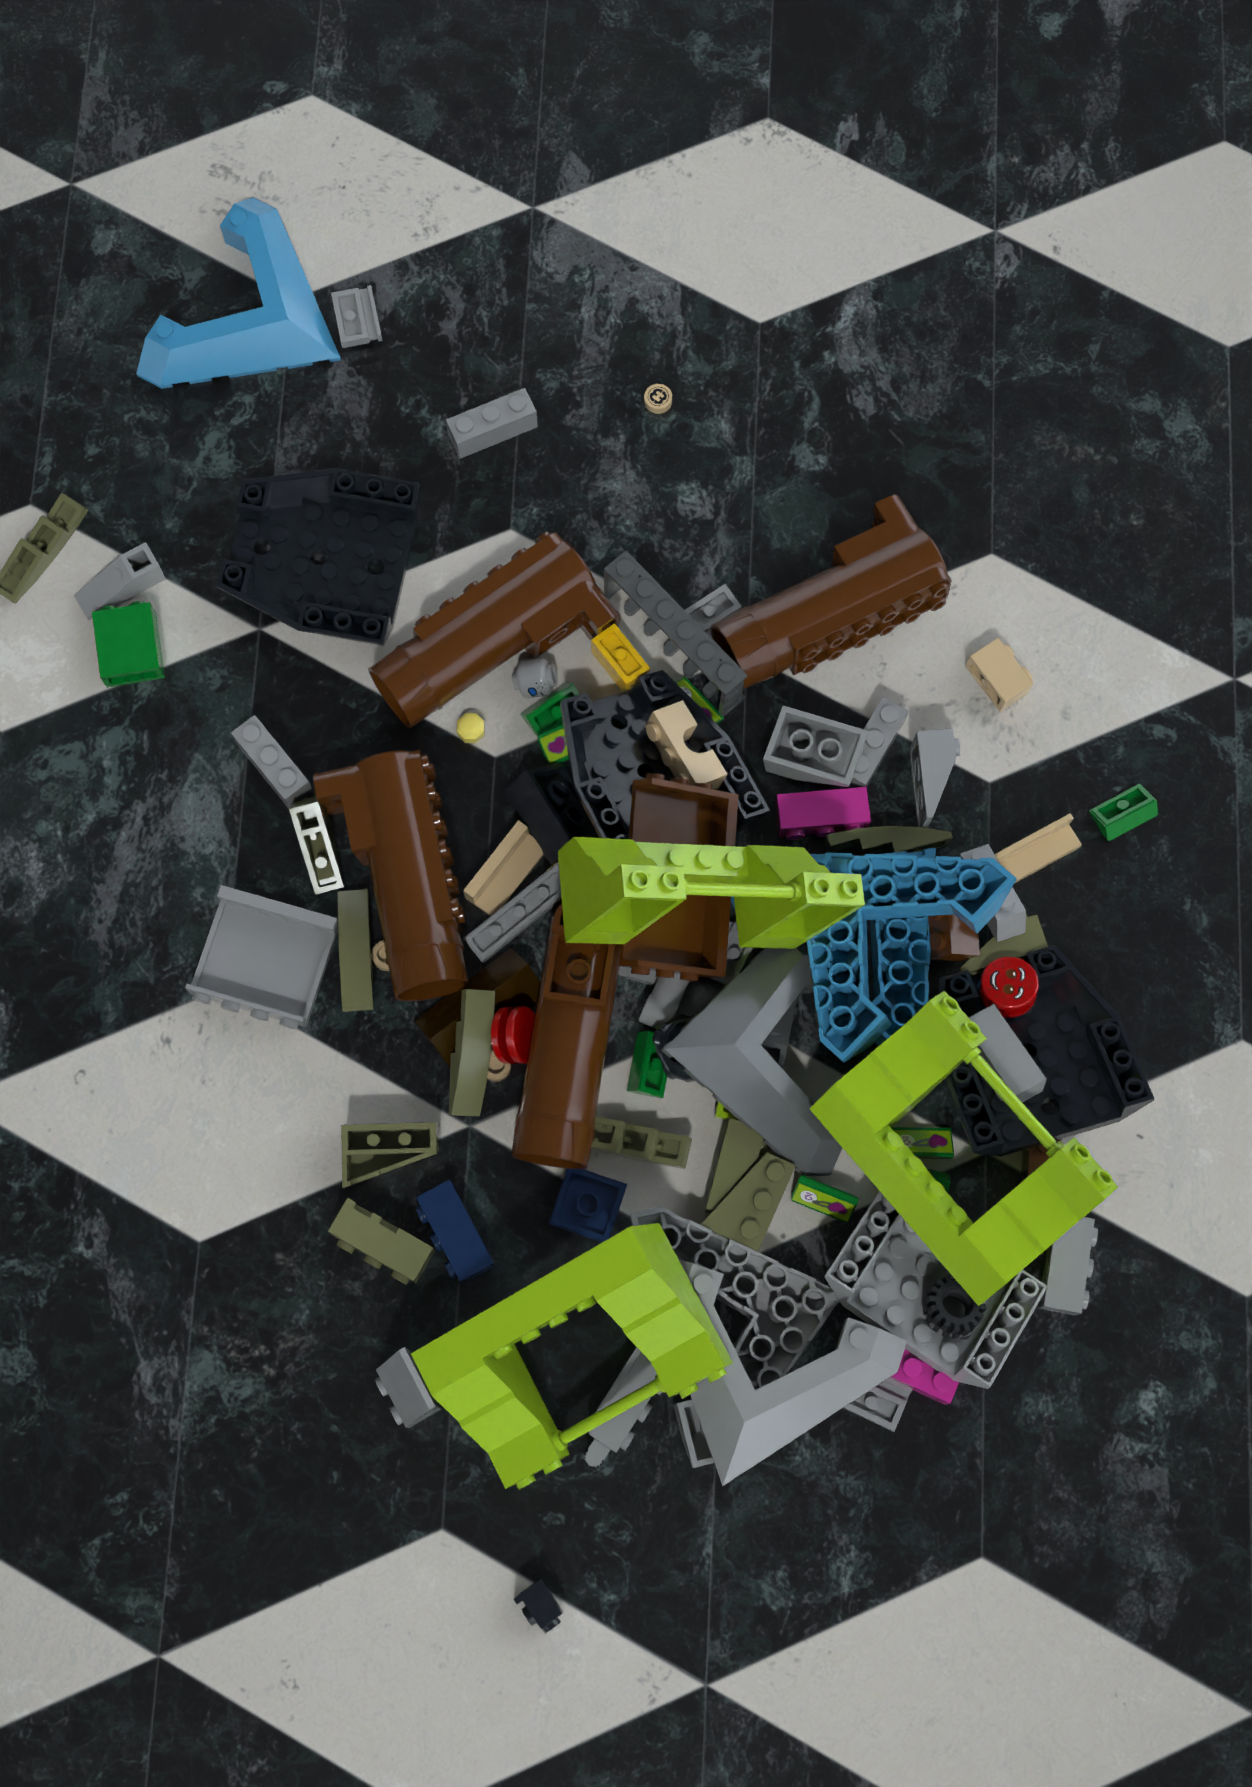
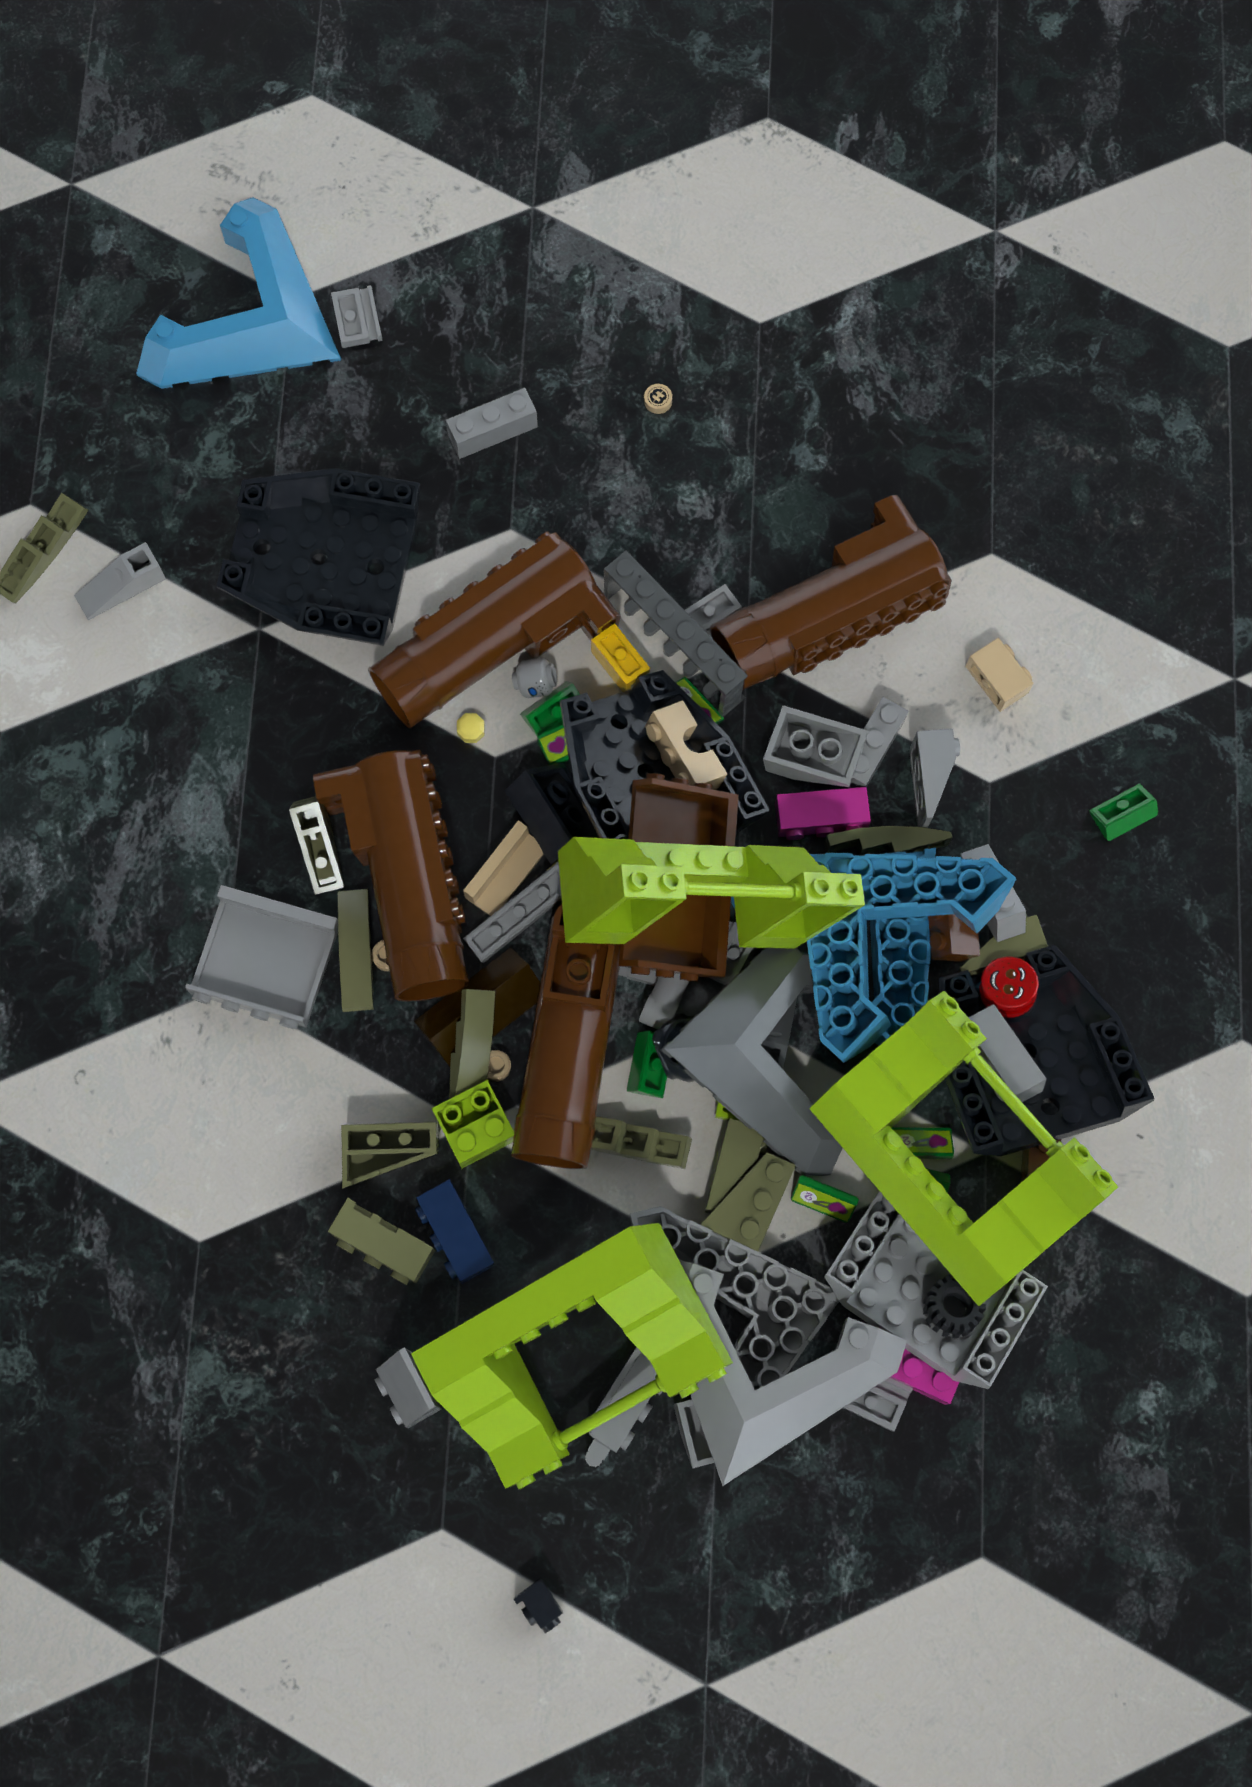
green brick [92,601,165,688] -> none
light grey brick [231,715,313,809] -> none
red head [491,1006,535,1064] -> none
dark blue tile [548,1169,627,1243] -> none
tan panel [994,813,1082,883] -> none
light grey brick [1038,1217,1098,1315] -> none
none -> lime slope [431,1080,514,1168]

